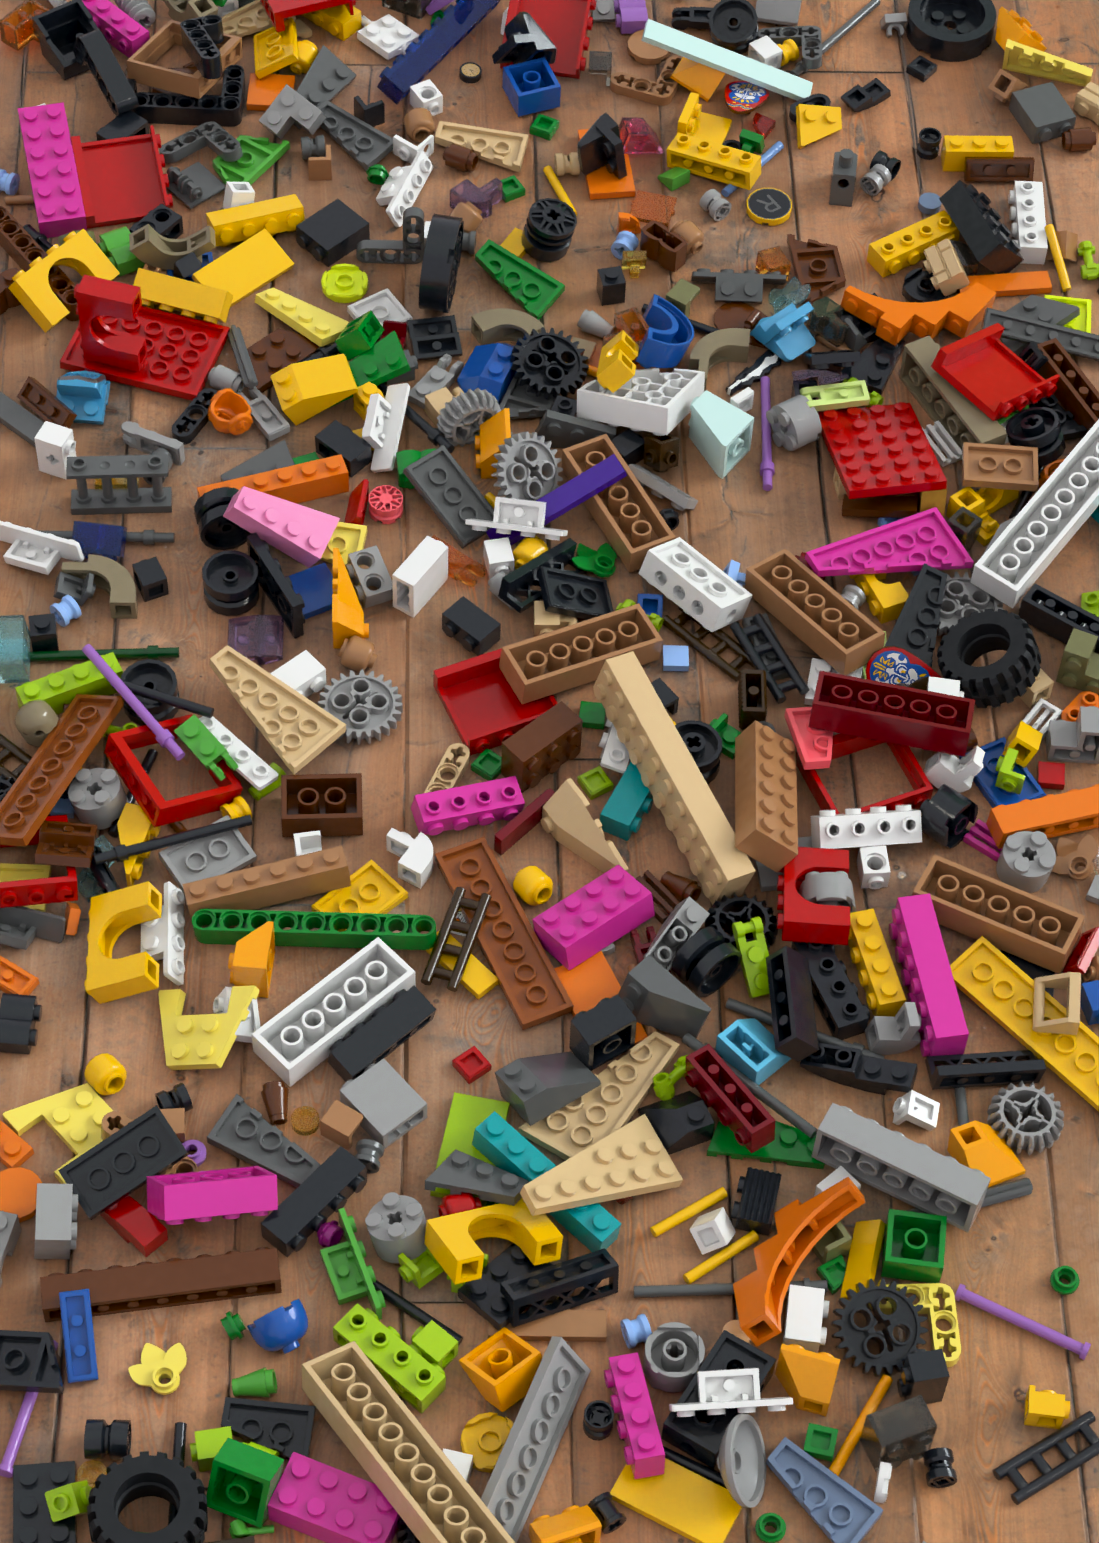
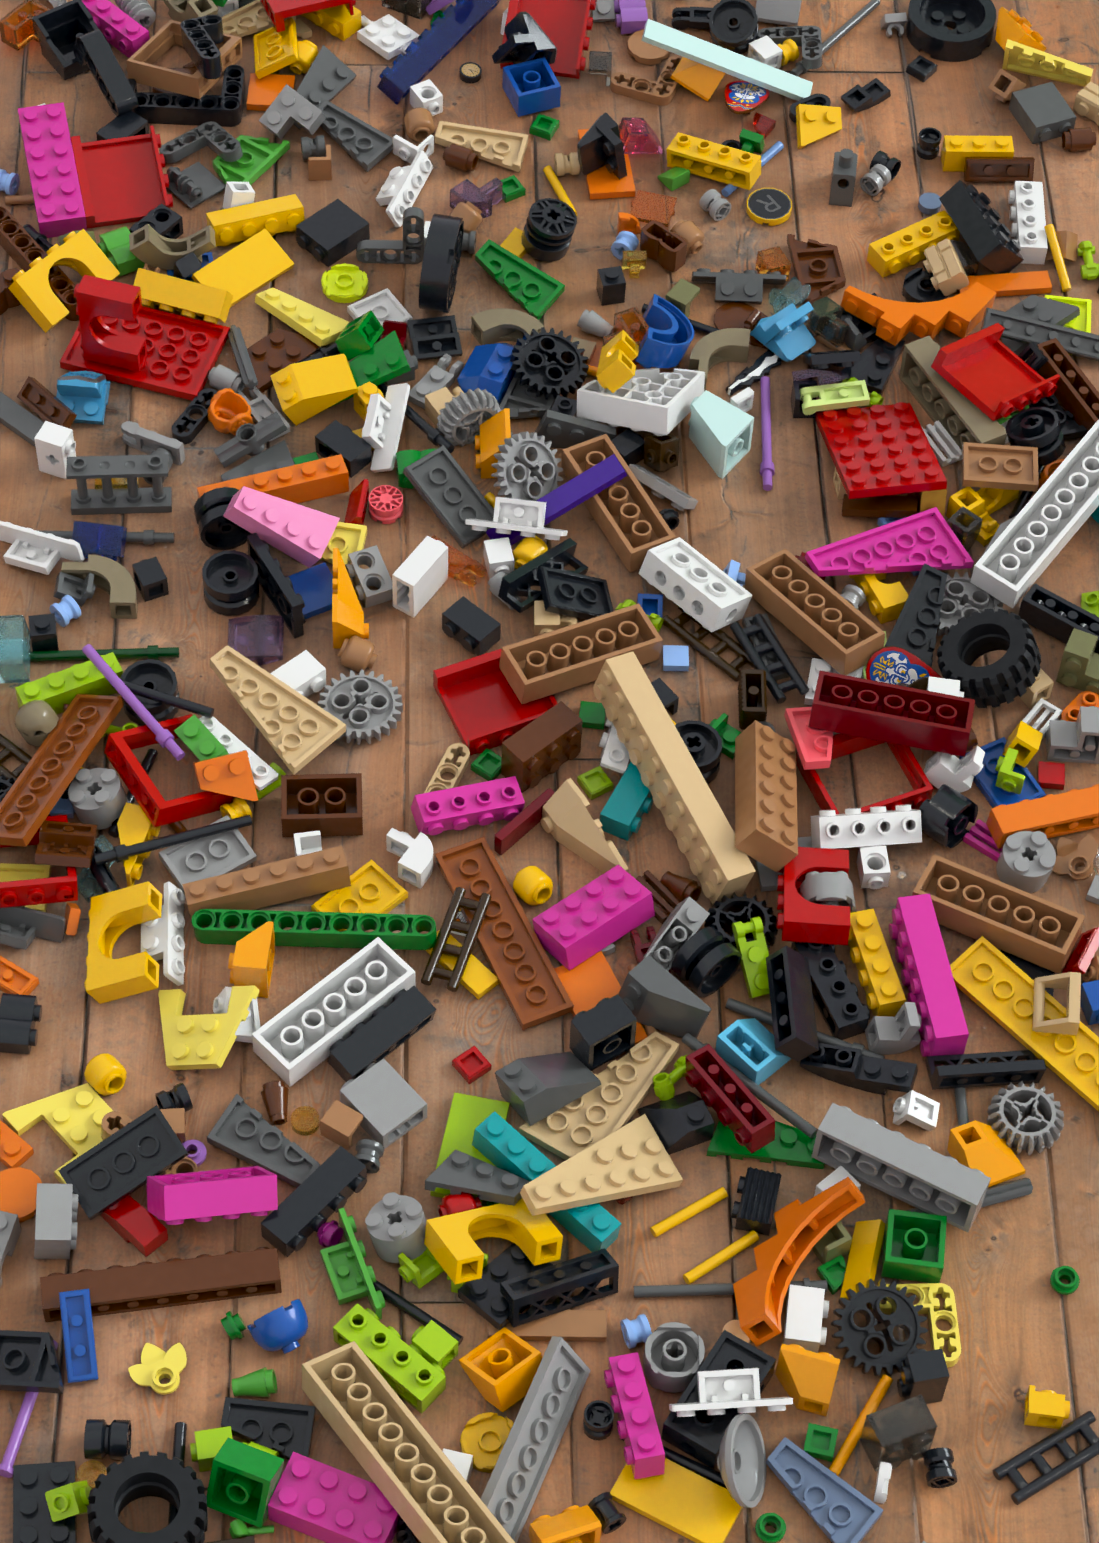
black panel [354,96,385,127] -> none
green plate [366,164,389,185] -> none
green plate [572,543,617,577] -> none
yellow bracket [677,92,732,145] -> none
white panel [689,1207,736,1255] -> none
light grey brick [766,395,822,451] -> none
medium lavender bar [955,1284,1091,1360] -> none
none -> orange wing [193,750,259,801]
none -> dark grey piece [214,412,287,468]

